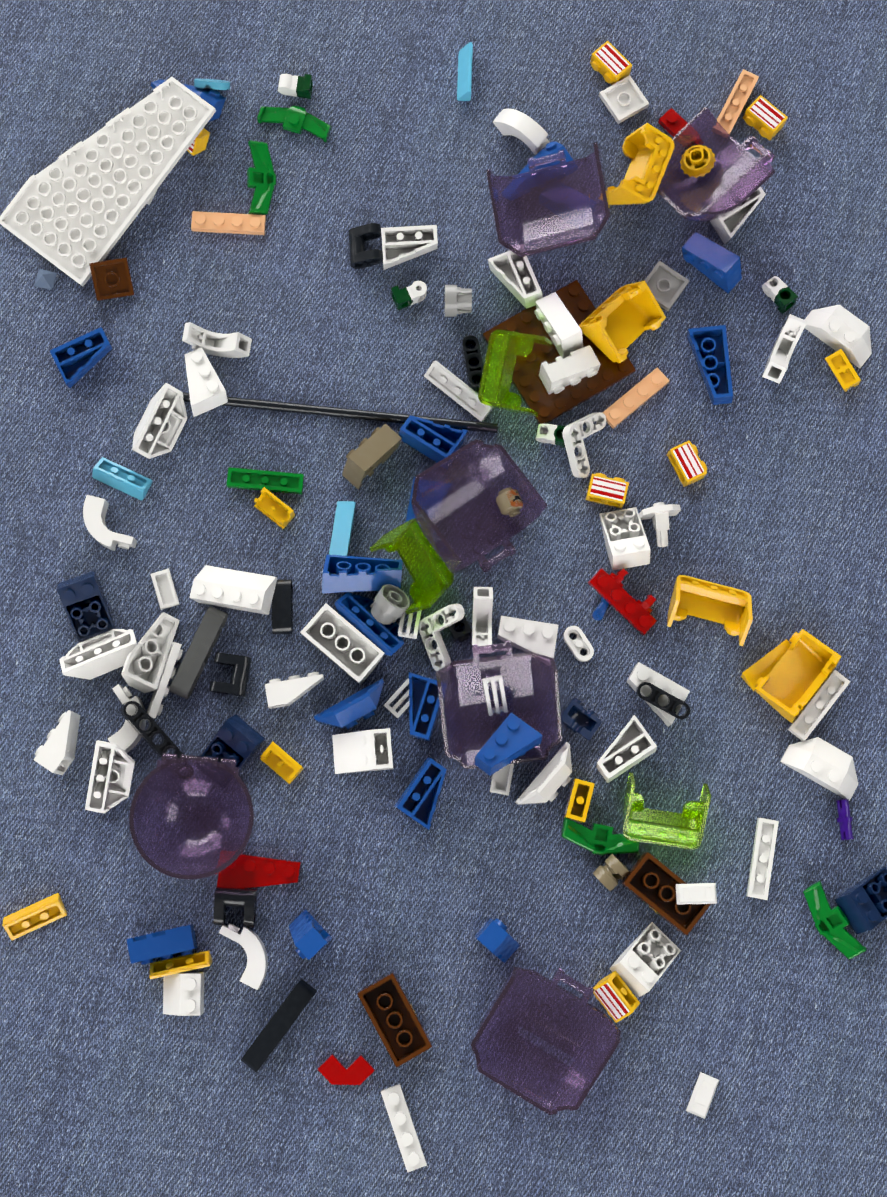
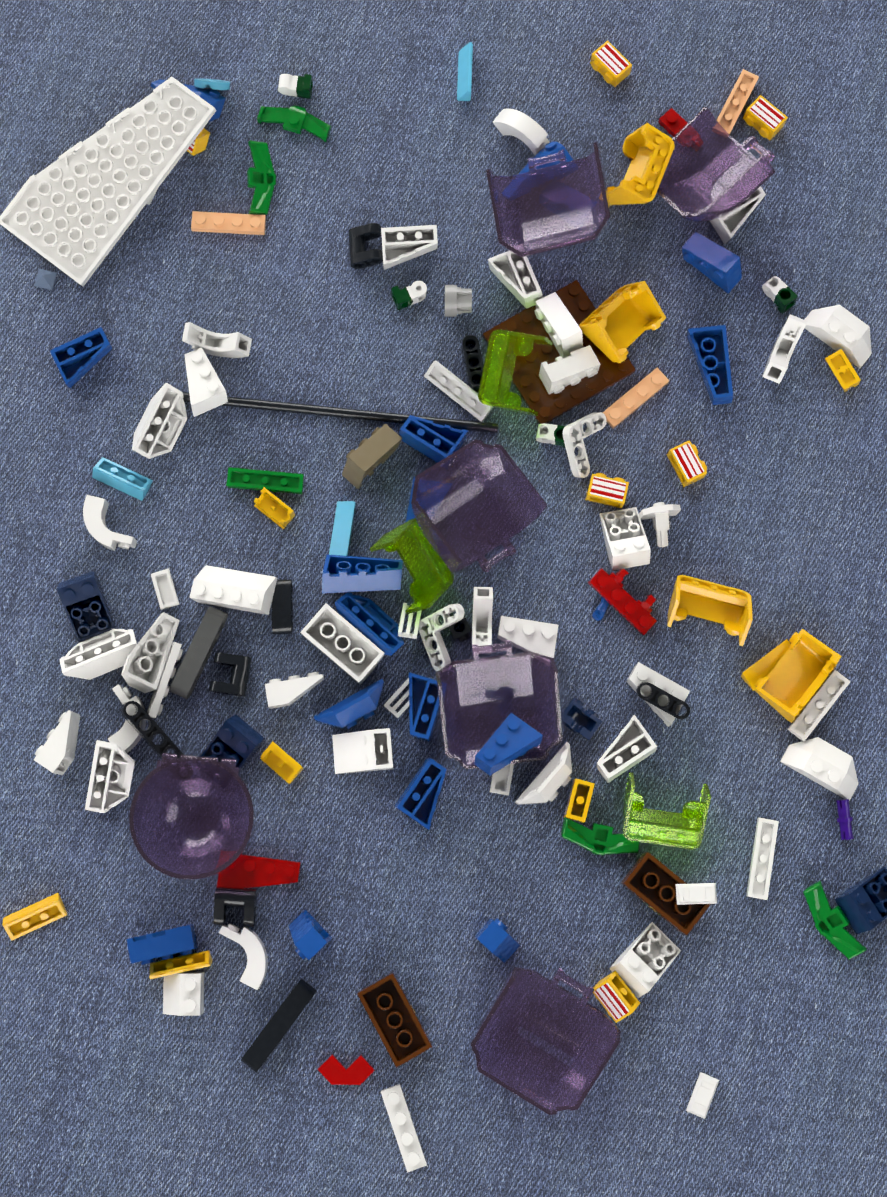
reddish brown tile [89,257,134,301] -> none
light grey piece [370,584,410,625] -> none
white tile [482,675,508,716] -> none
dark tan head [496,487,524,517] -> none
white plate [563,626,594,662] -> none
dark tan wheel [593,853,630,892] -> none
white plate [599,75,649,124] -> none
light grey plate [645,261,690,311] -> none
yellow piece [680,145,716,178] -> none

